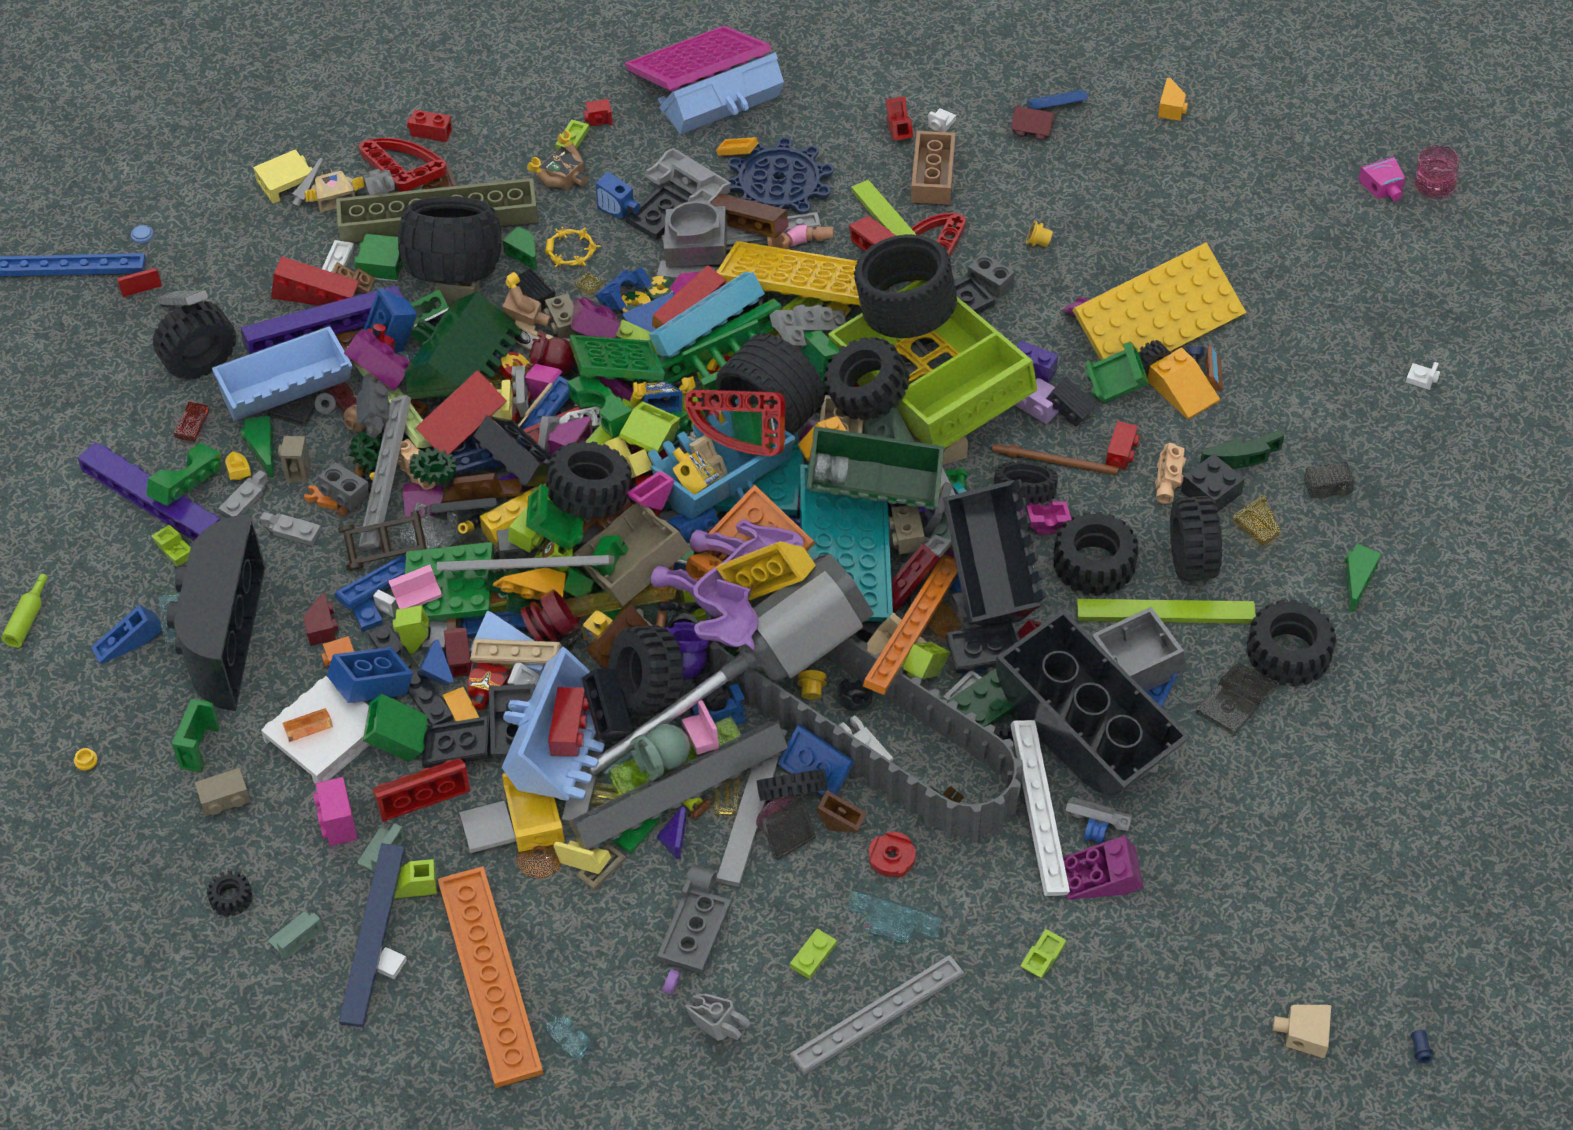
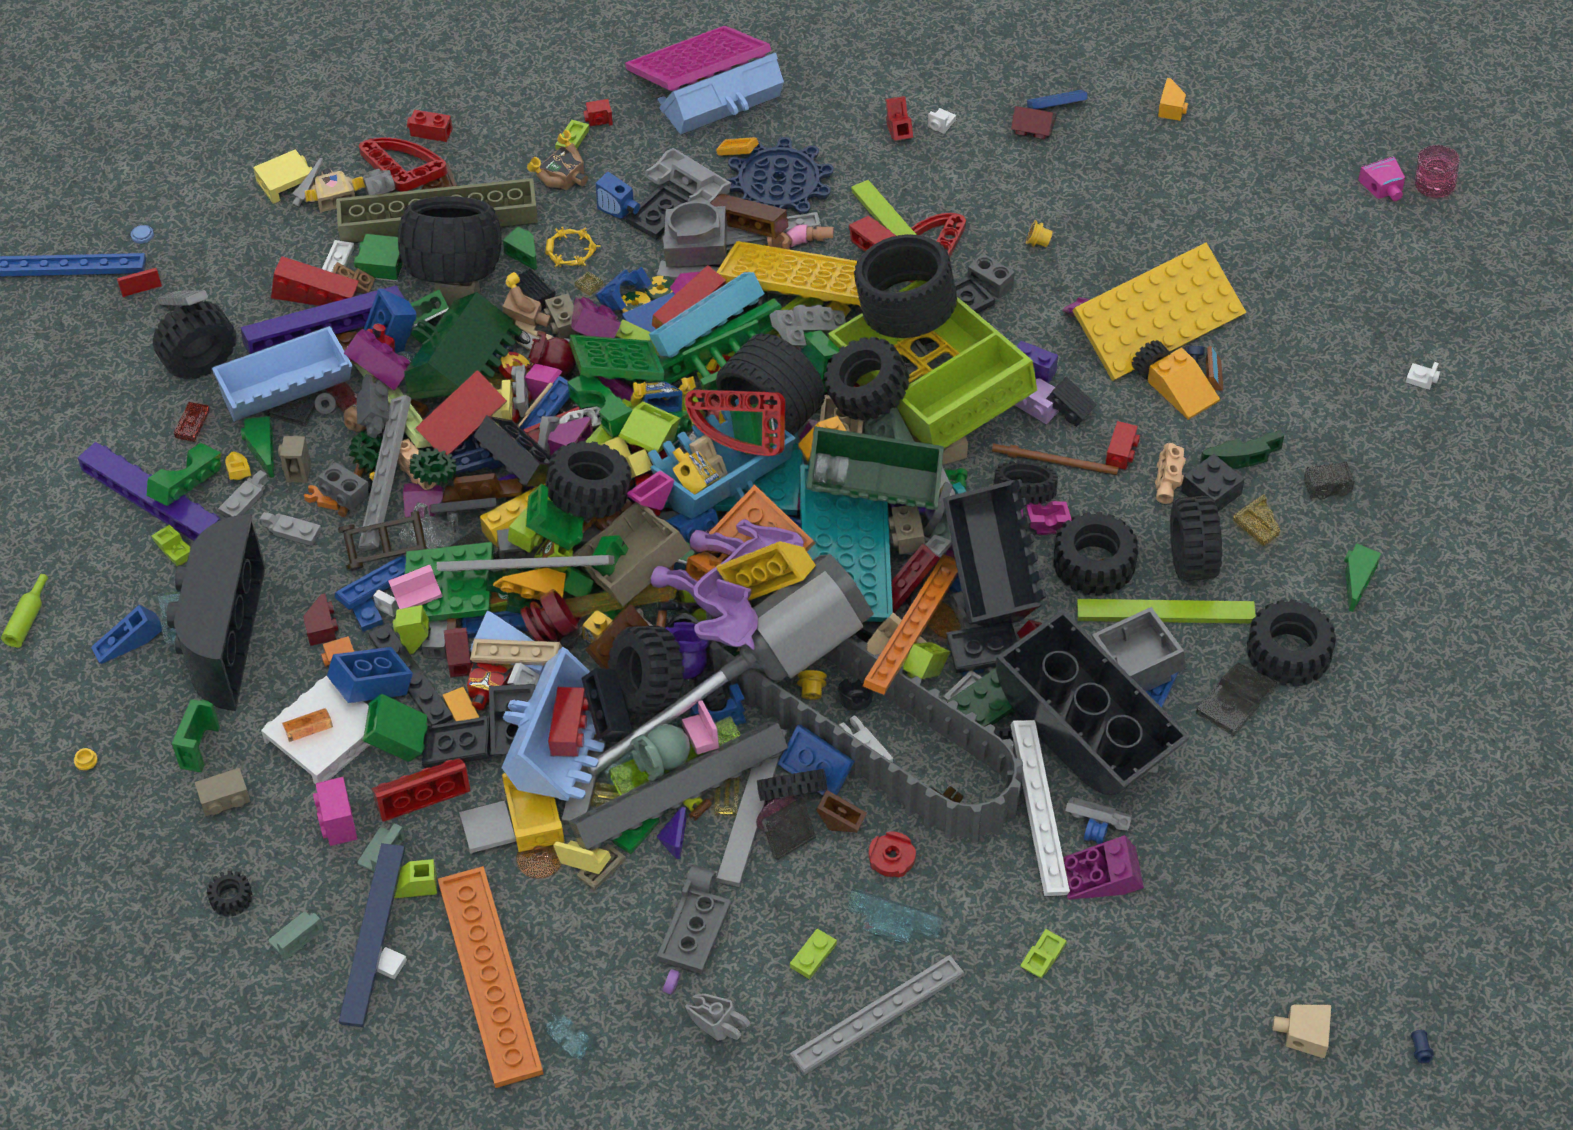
blue slope [417,639,454,686] -> none
arm [458,515,481,534] -> none
medium nougat brick [911,131,955,205] -> none
green panel [1085,341,1149,403] -> none

